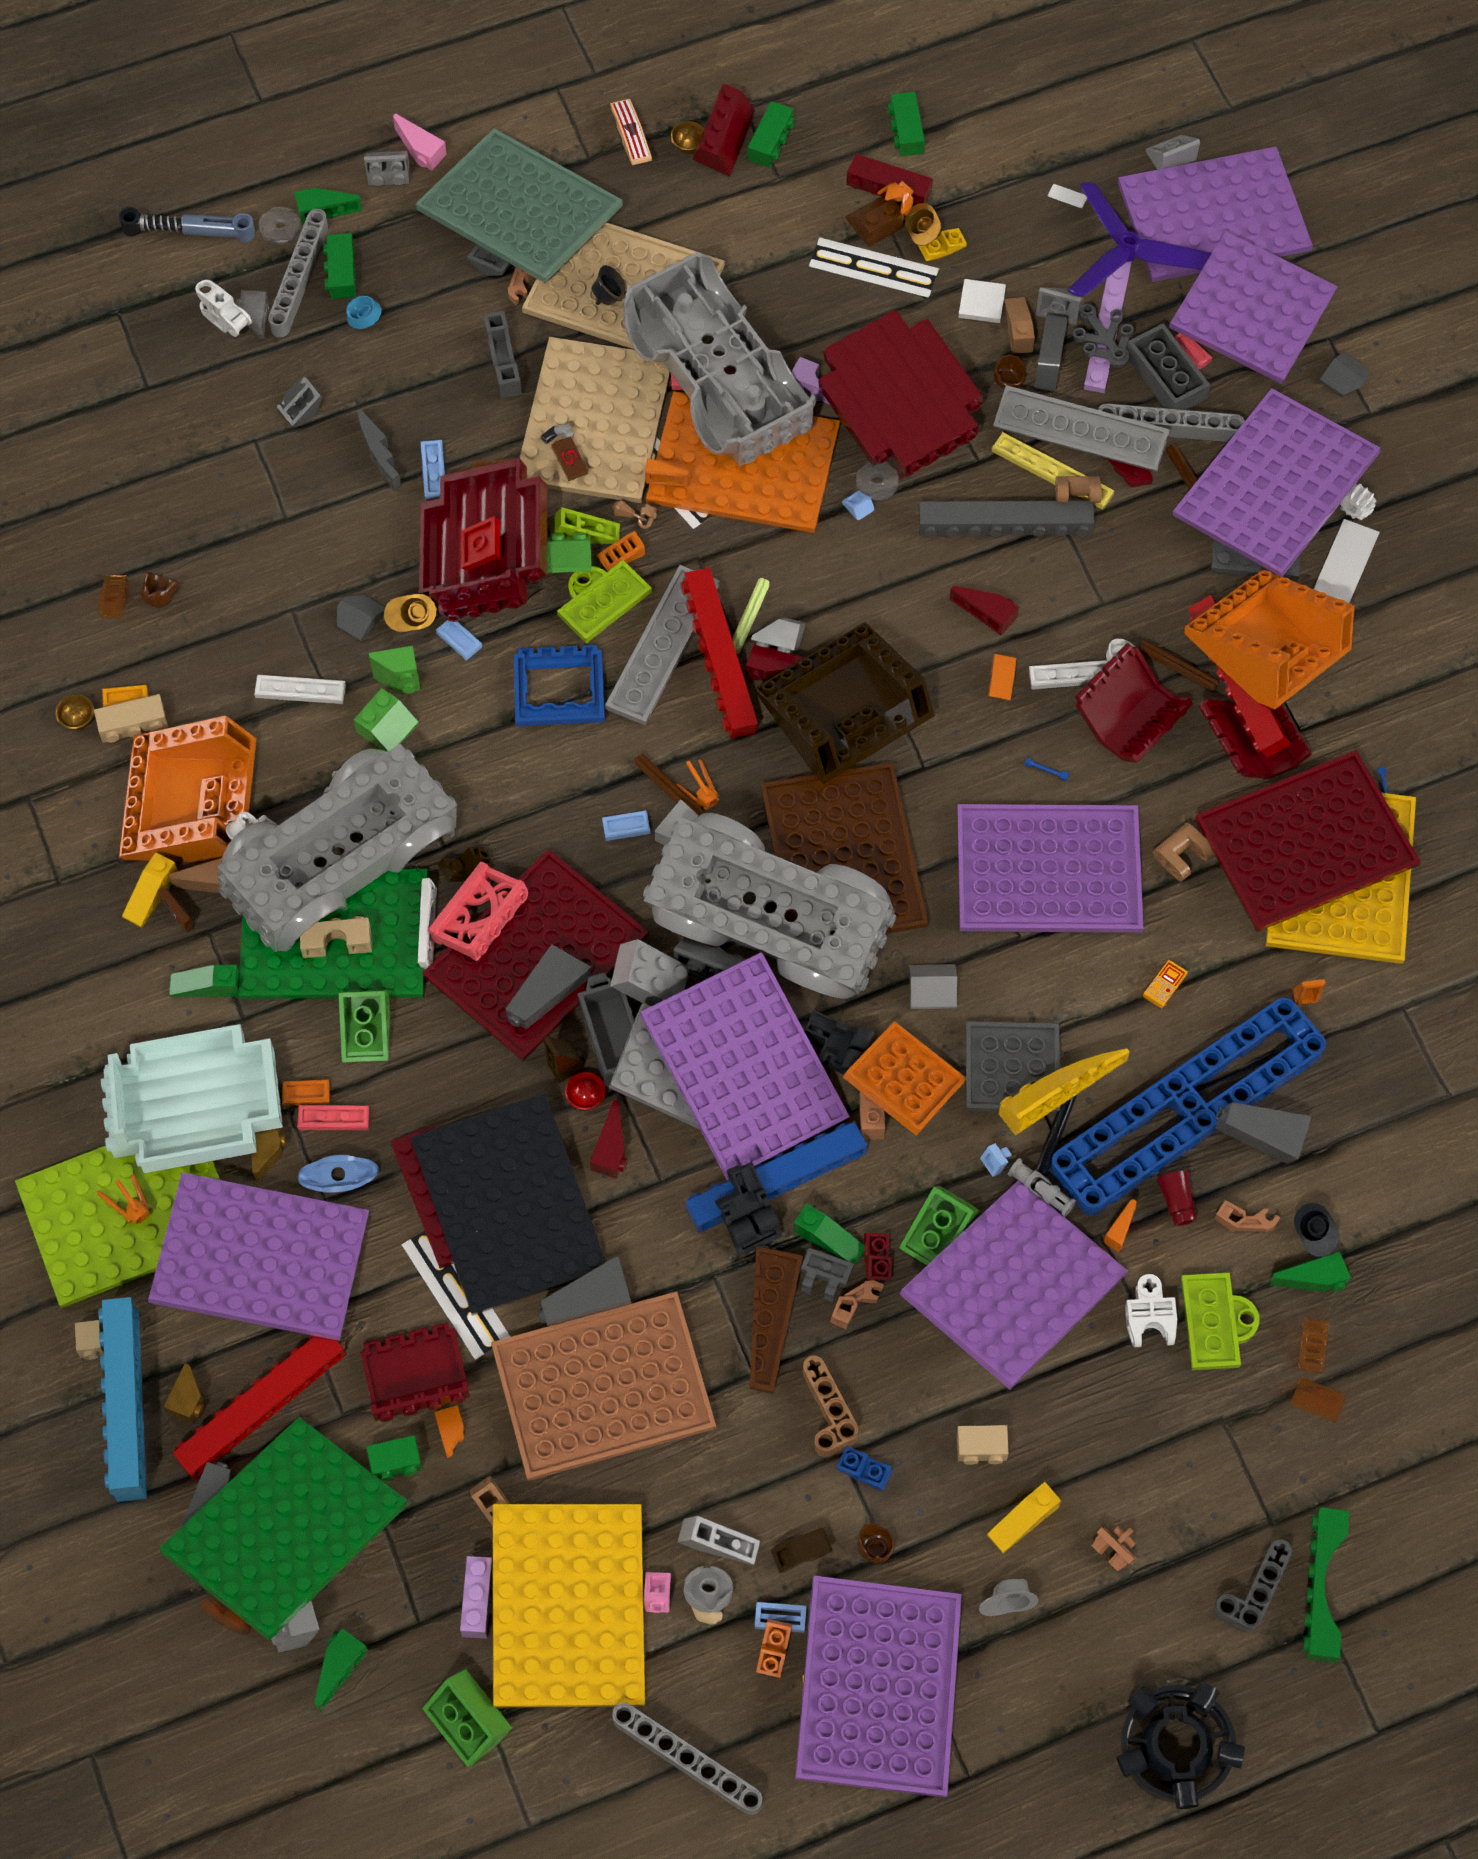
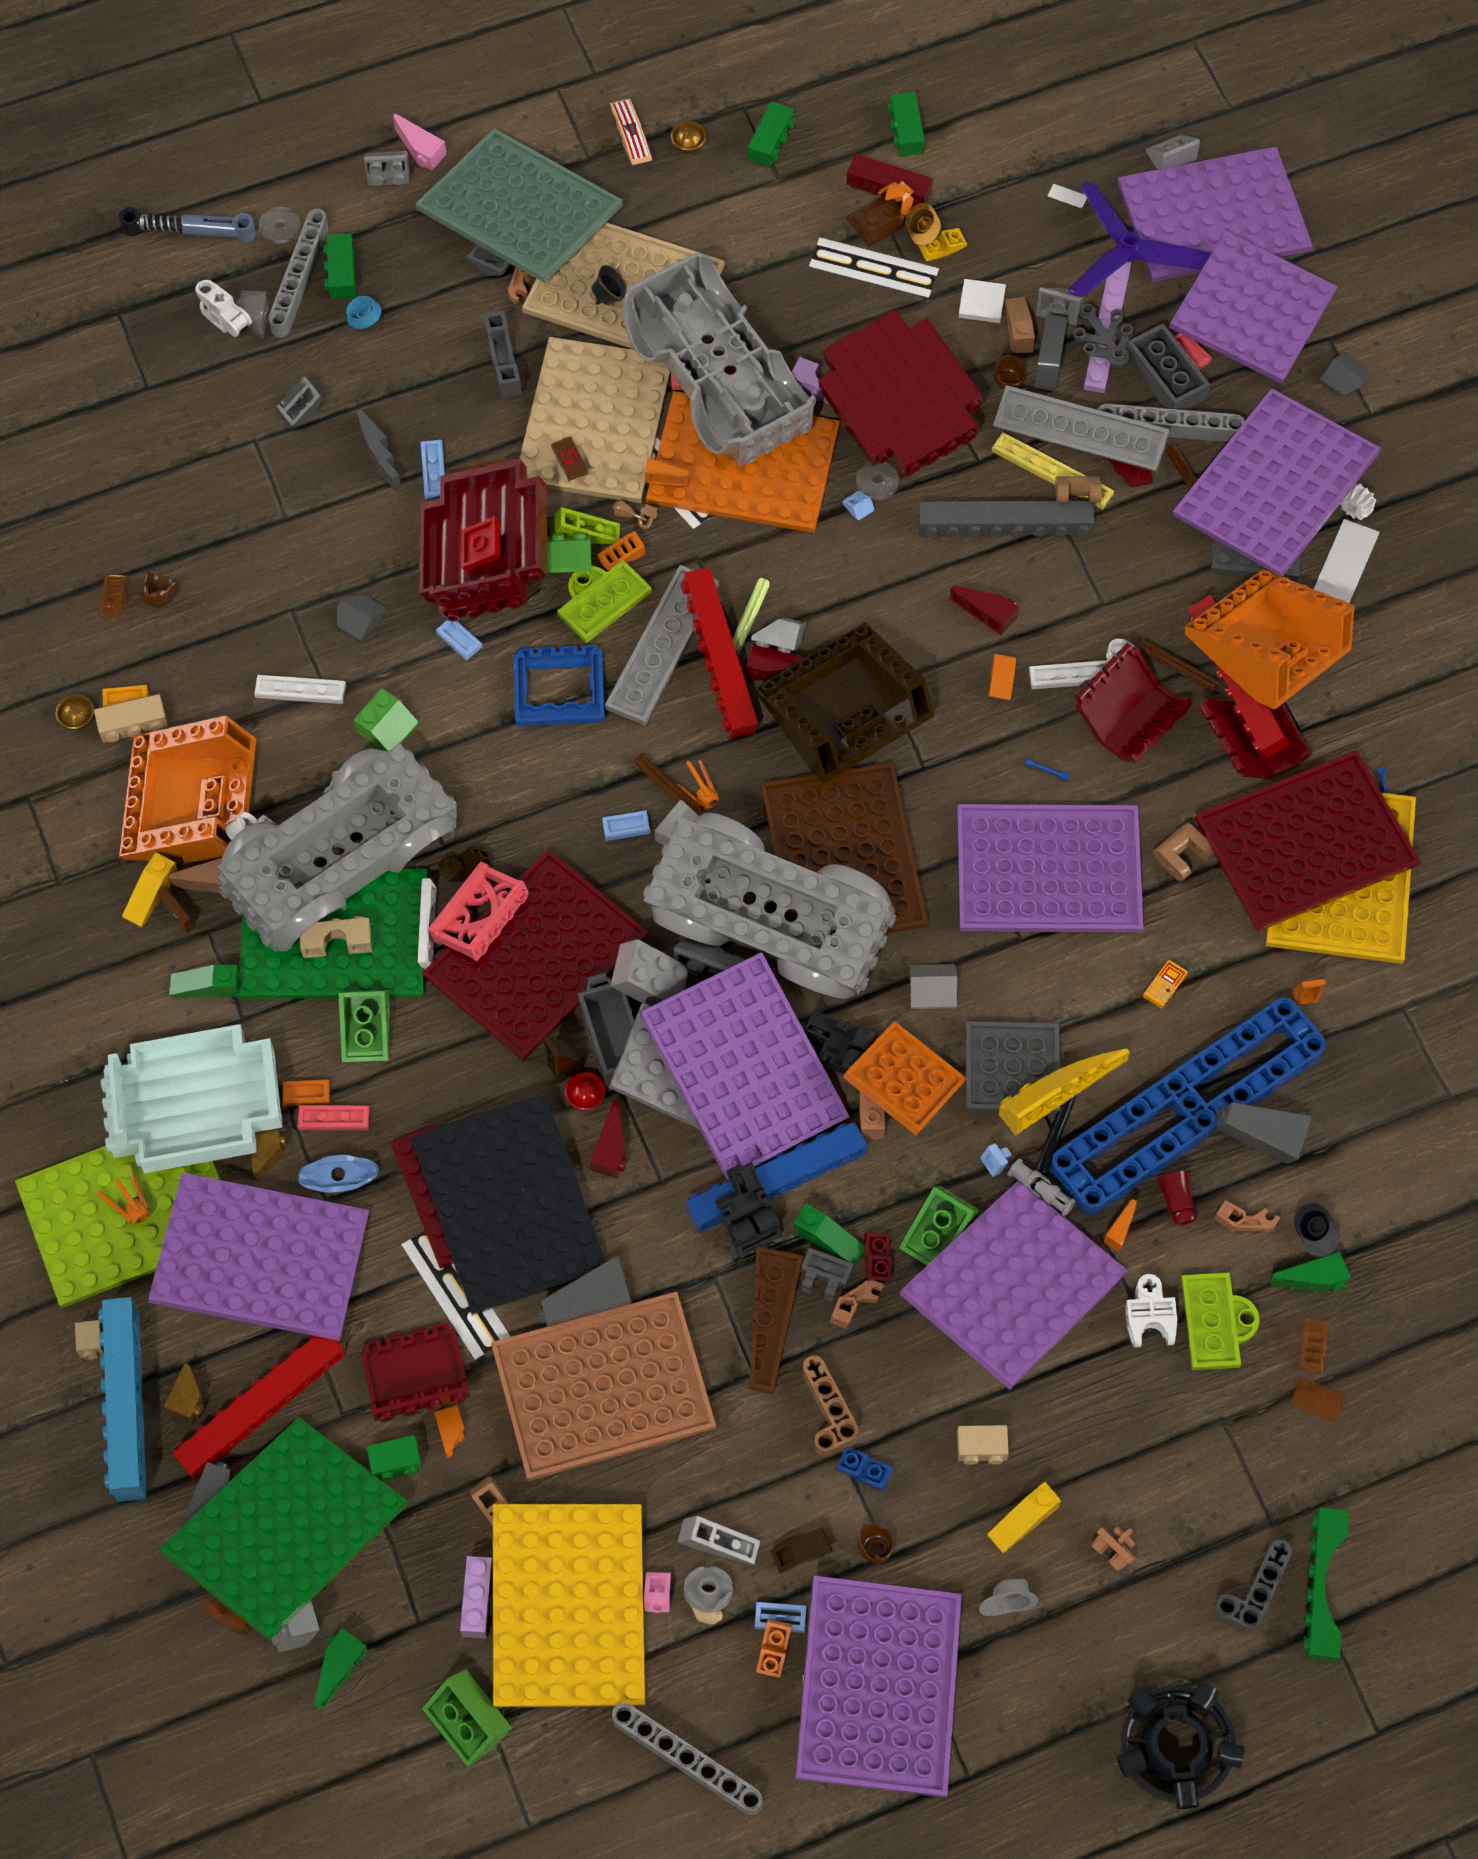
green slope [294,188,362,224] -> none
bright green slope [369,646,420,694] -> none
pearl gold piece [384,594,436,632] -> none
dark grey slope [505,944,591,1029] -> none
arm [540,424,574,444] -> none
dark red slope [692,83,755,177] -> none

